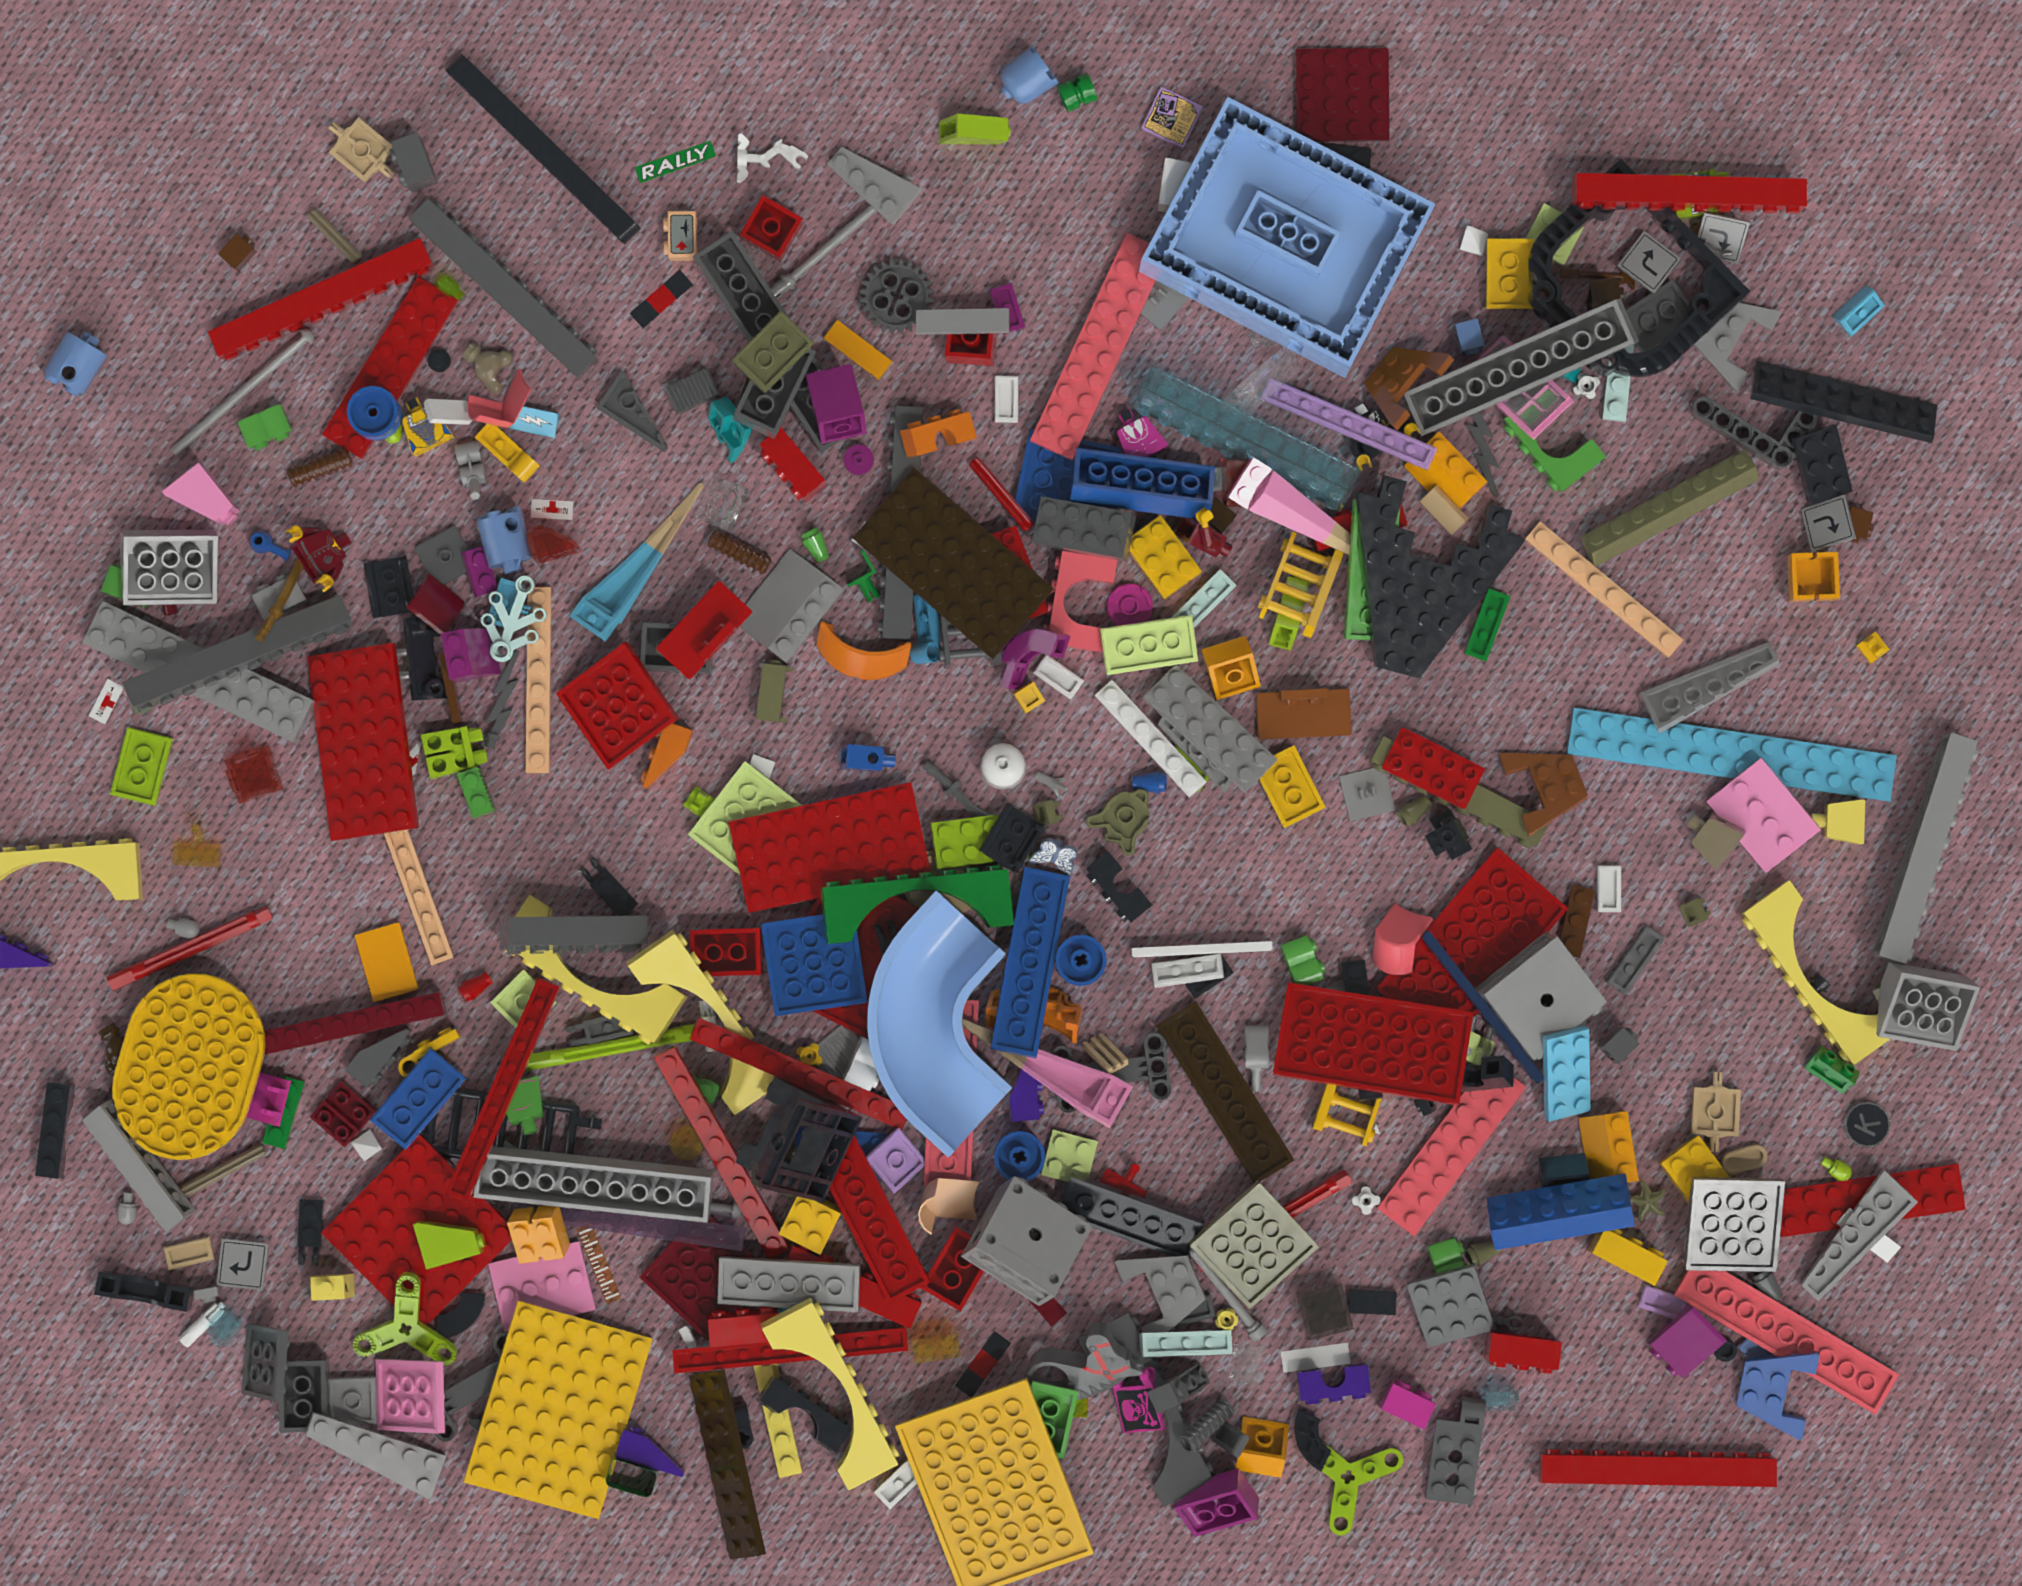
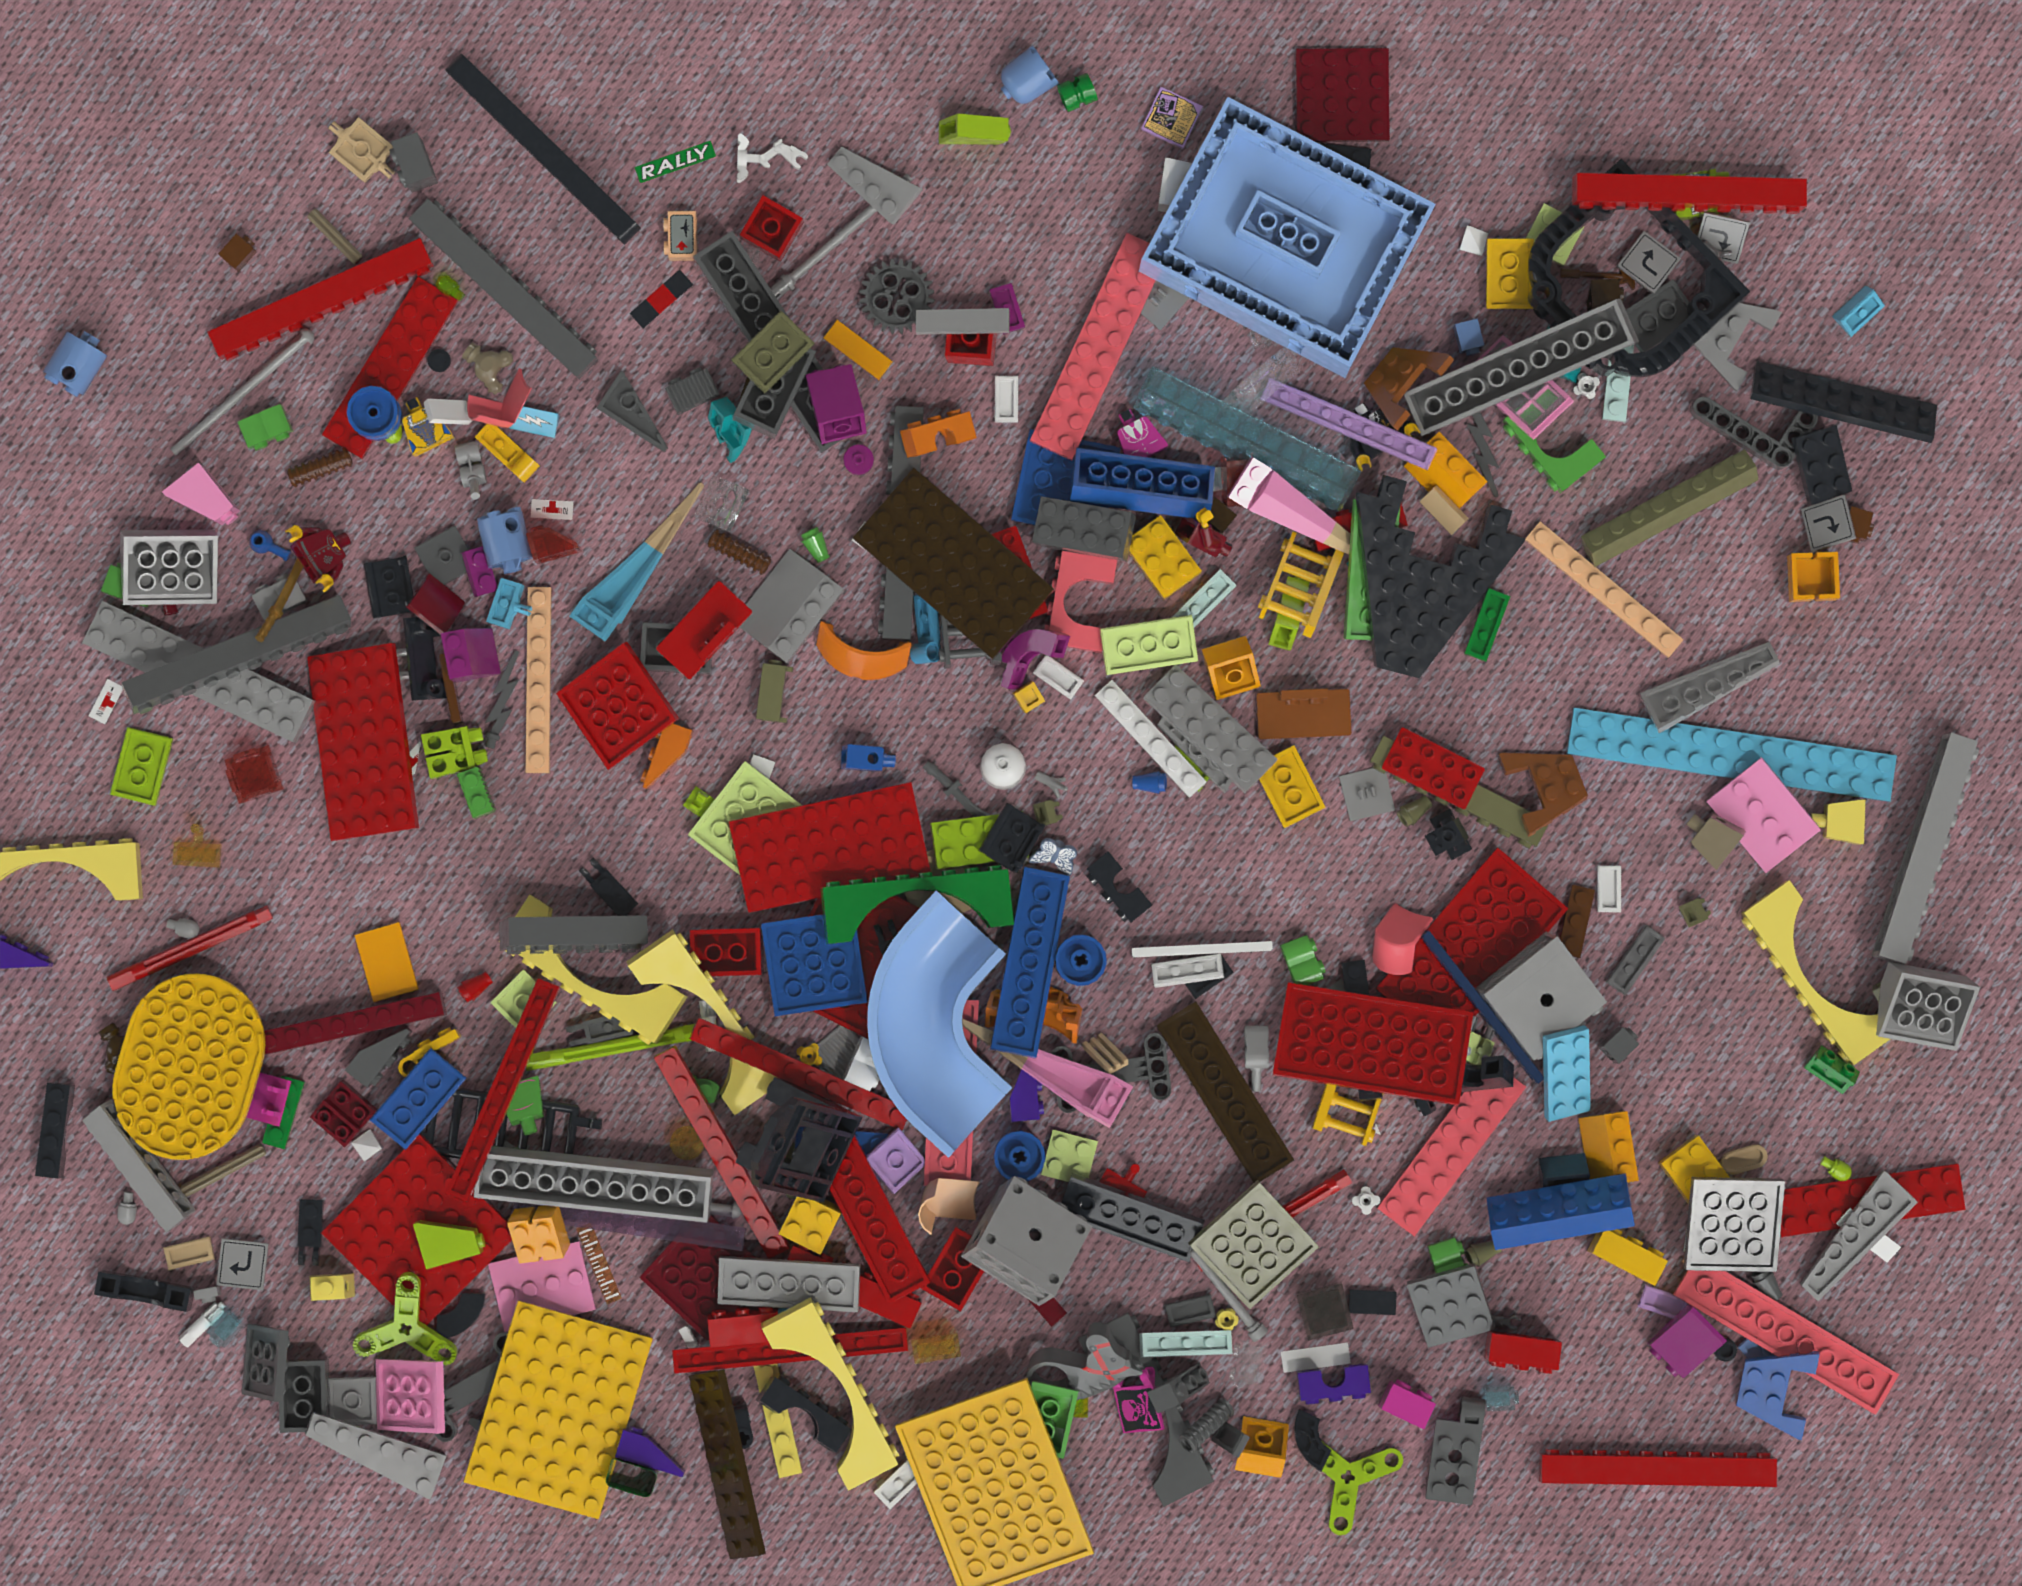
light nougat plate [384,830,454,966] -> none
light aqua plant [481,575,547,662] -> none
red brick [759,427,827,503] -> none
green bracket [846,548,881,603] -> none
black sticker [955,1331,1011,1397] -> none
red axle [969,457,1034,531] -> none
olive tile [1086,788,1150,856] -> none
dark pink tile [1107,583,1153,626] -> none
light grey wing [1115,1255,1207,1333] -> none
magenta slope [1174,1468,1259,1537] -> none
olive animal [1631,1181,1666,1222] -> none
tan plate [1691,1072,1741,1152] -> none
black plate [1809,973,1831,994] -> none
black tile [1843,1101,1891,1148] -> none
yellow tile [1856,631,1890,664] -> none

